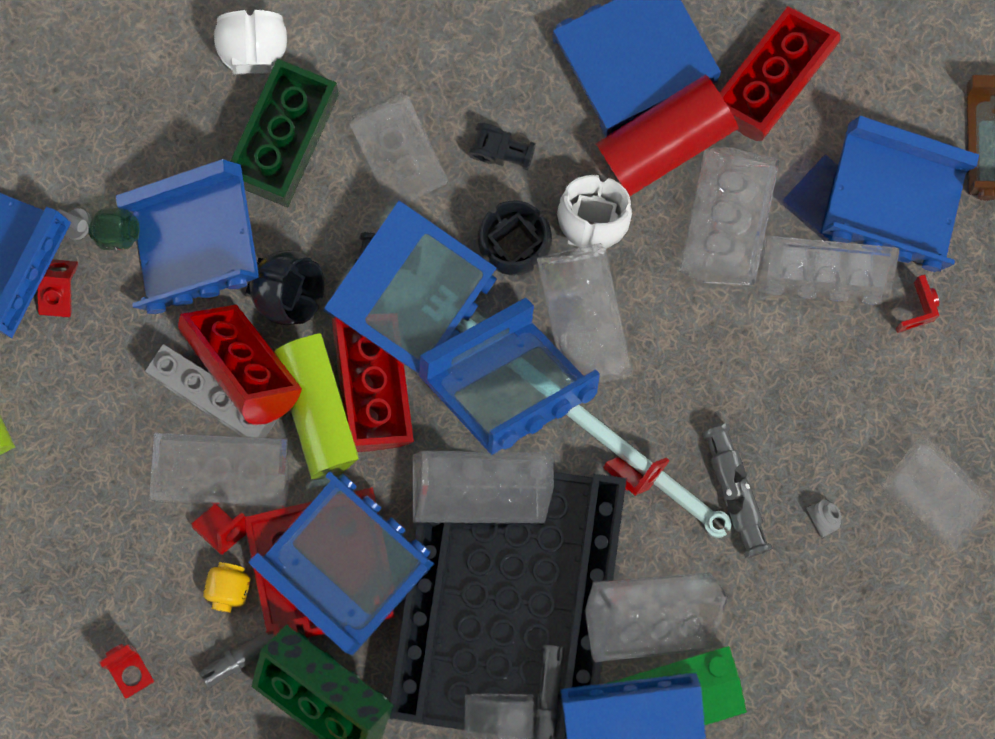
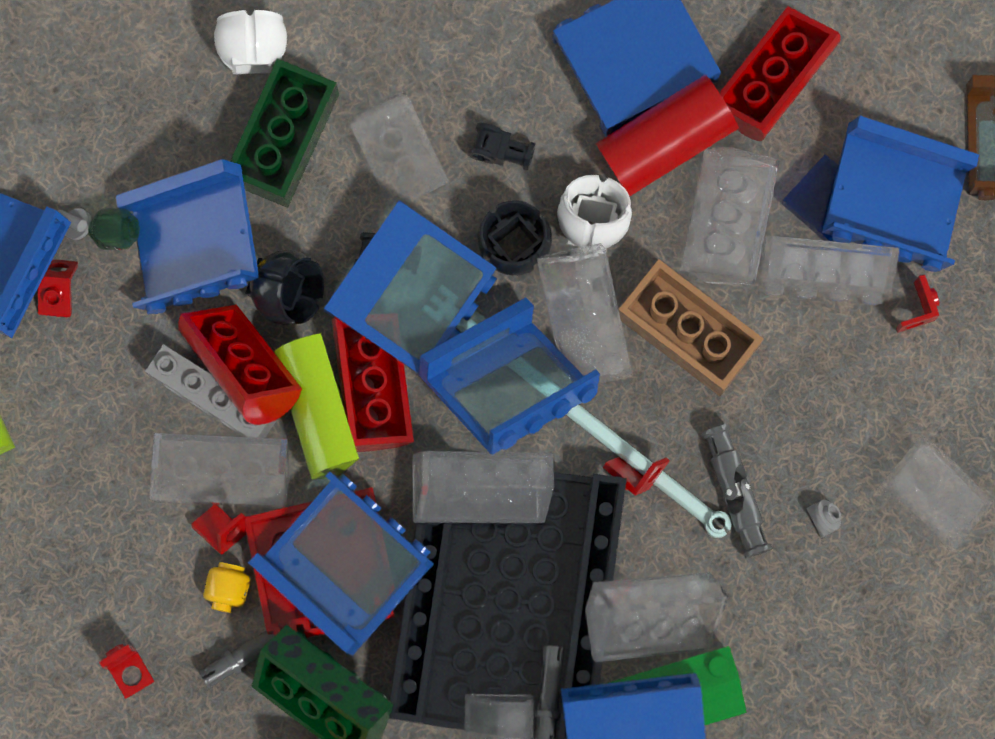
none -> medium nougat brick [617,259,764,397]

